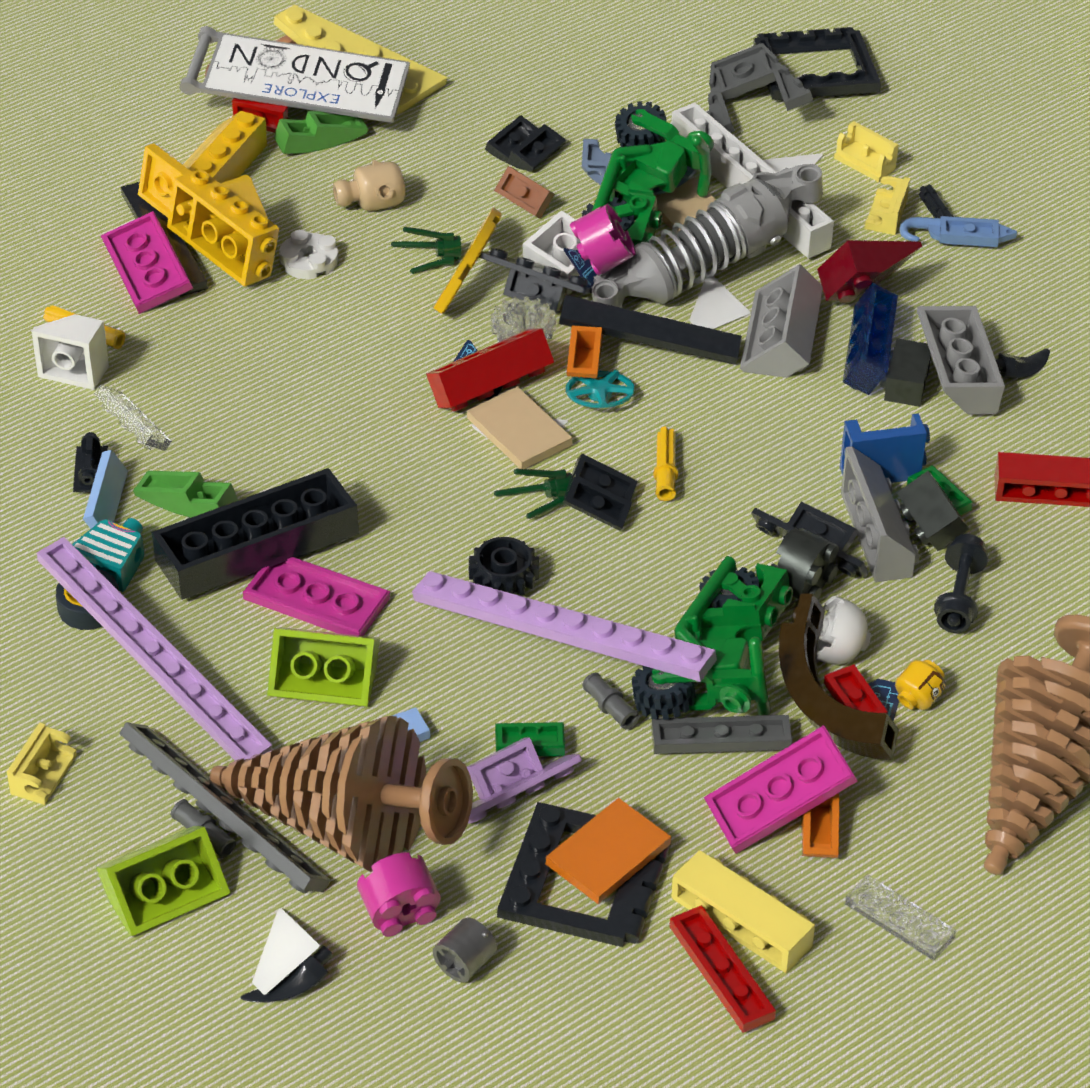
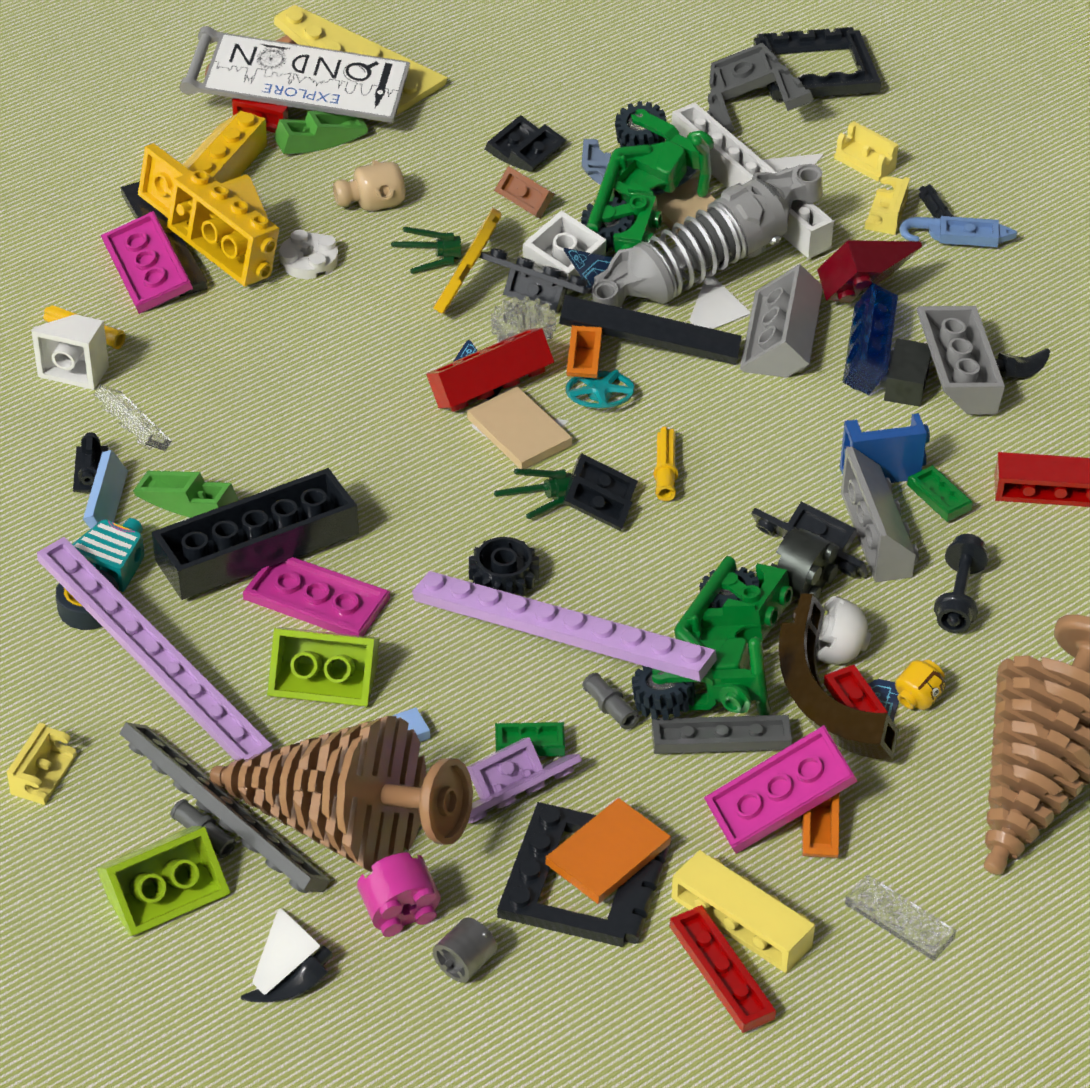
dark pink brick [570,204,636,276] -> none
pearl dark grey brick [897,471,969,551] -> none

